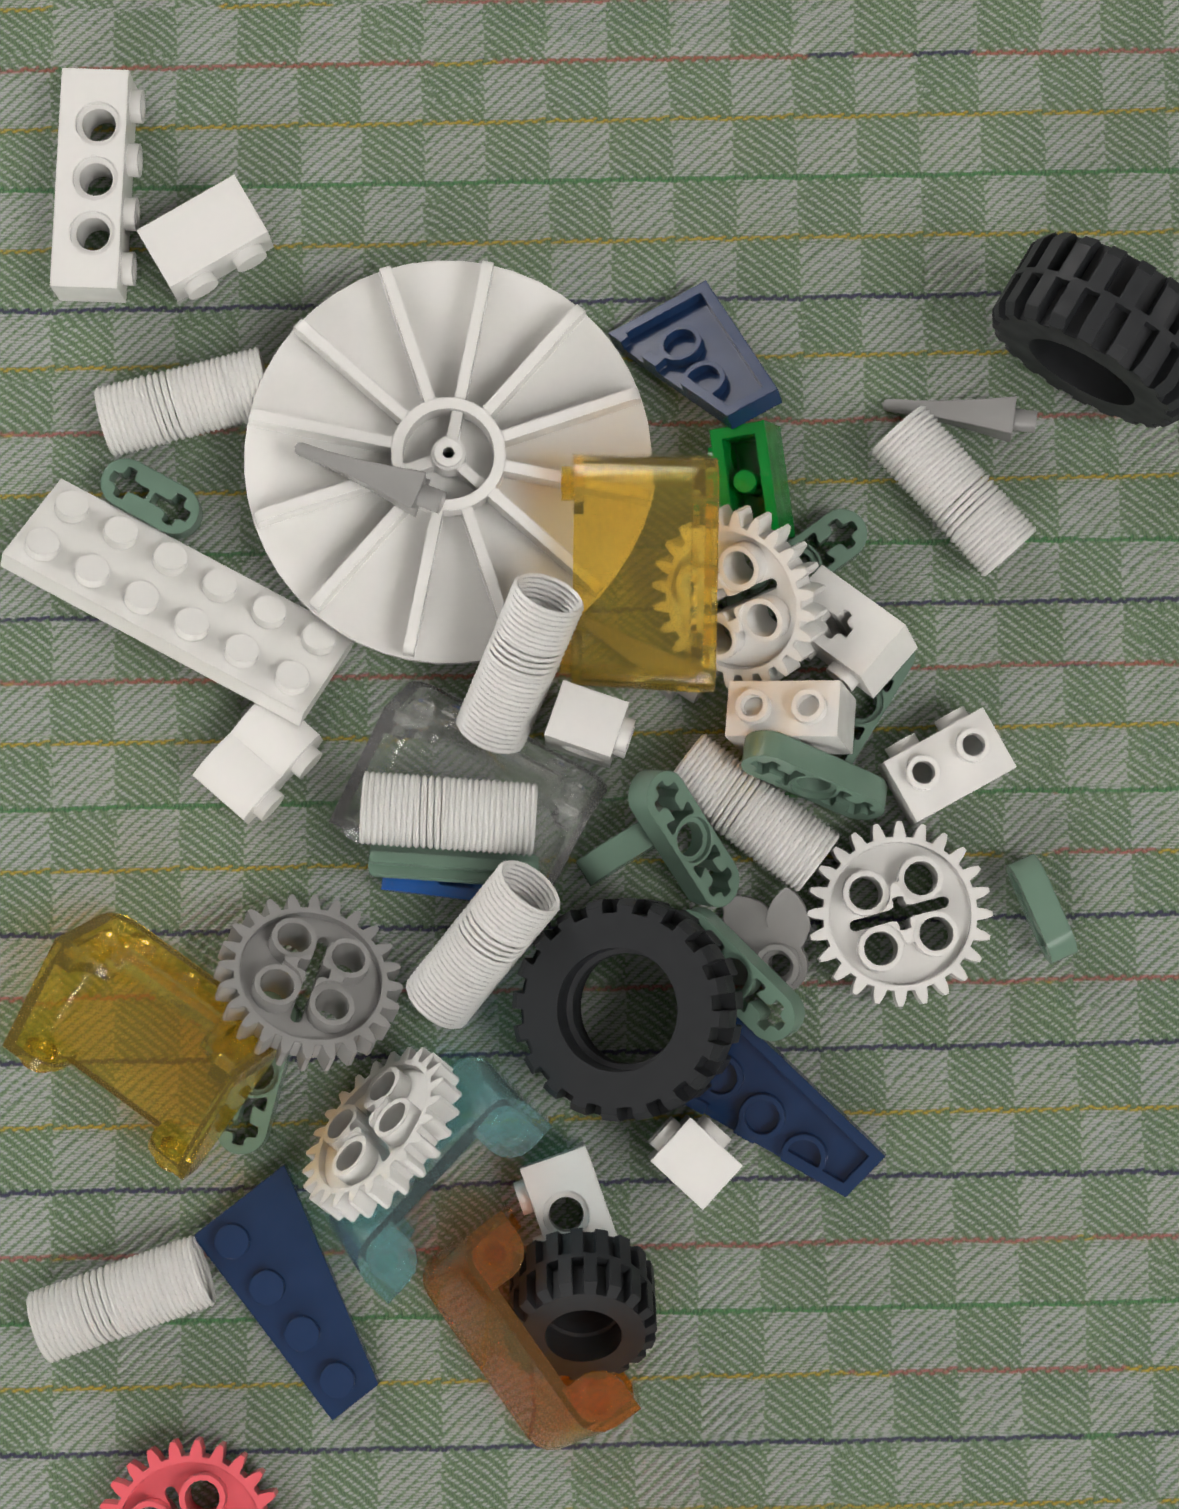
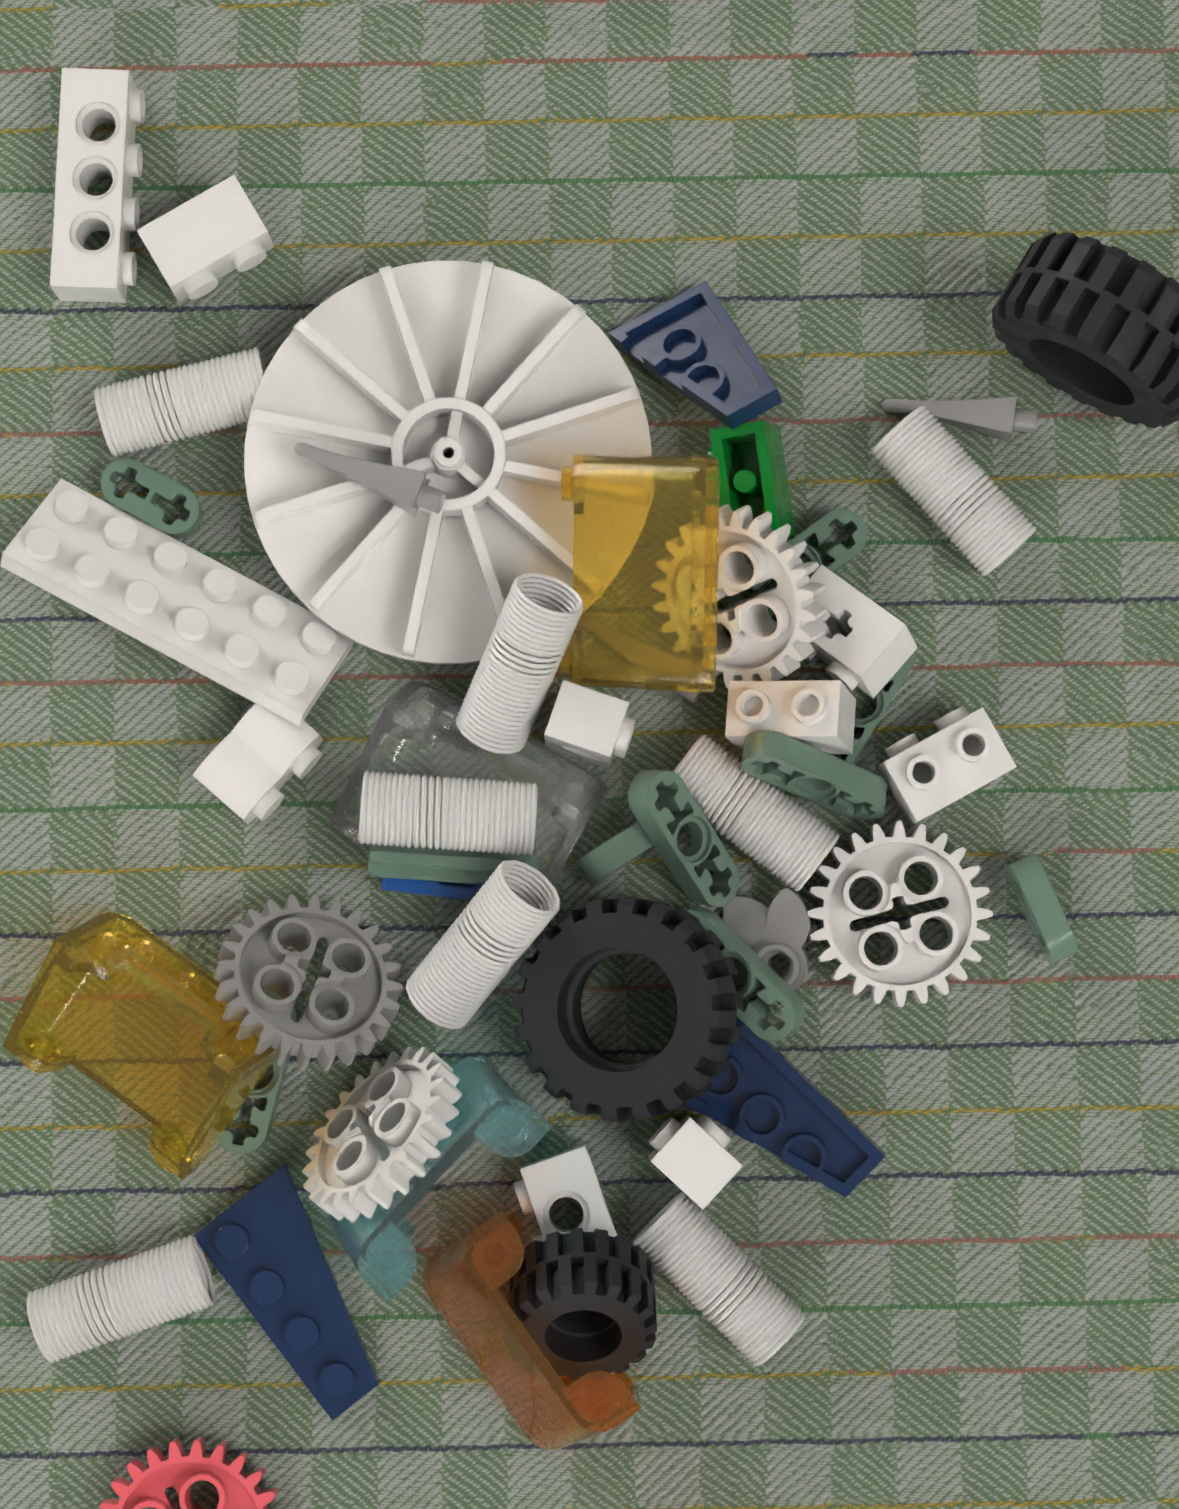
none -> white piece [633,1192,805,1367]

